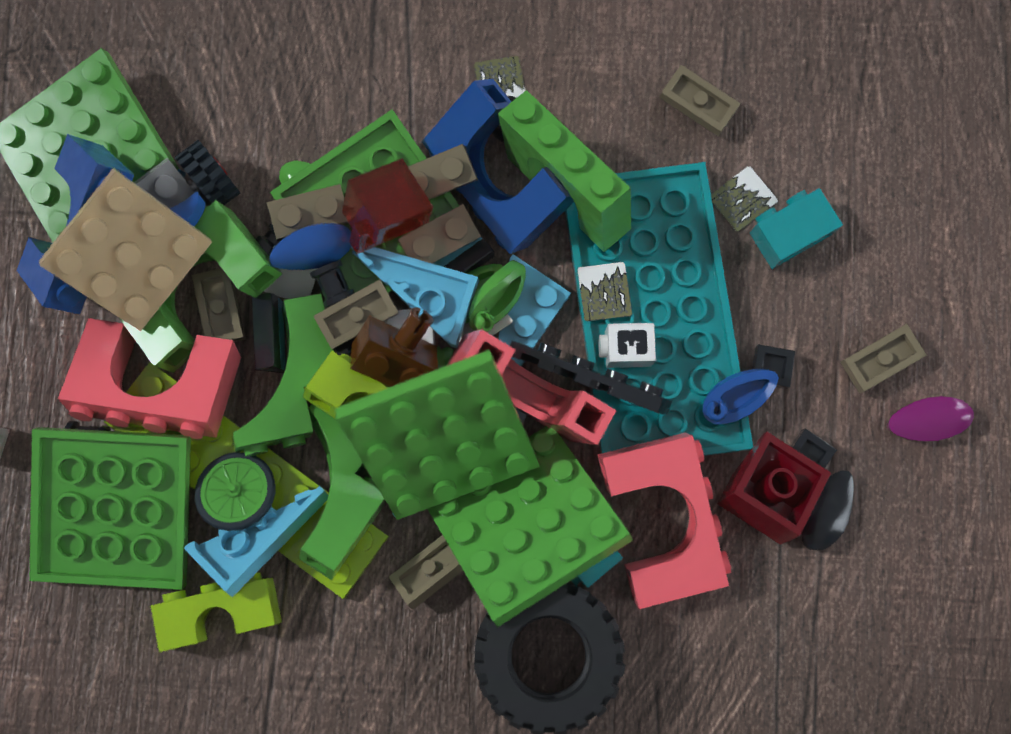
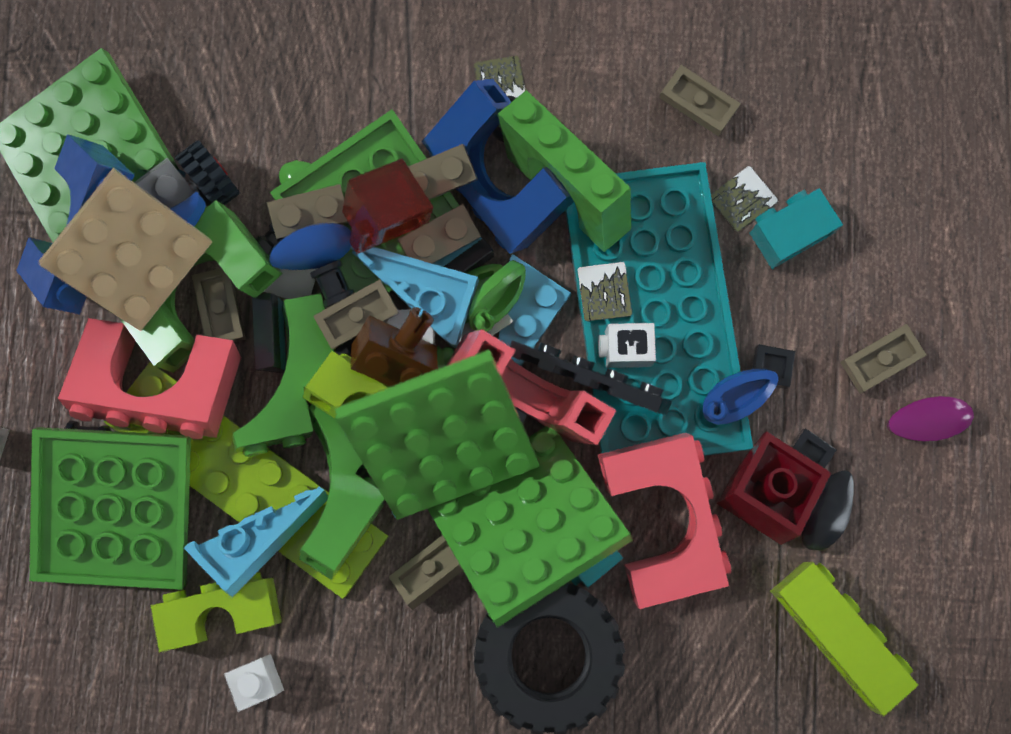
bright green wheel [195,452,276,531] -> none
none -> white brick [224,654,284,711]
none -> lime brick [770,562,918,716]

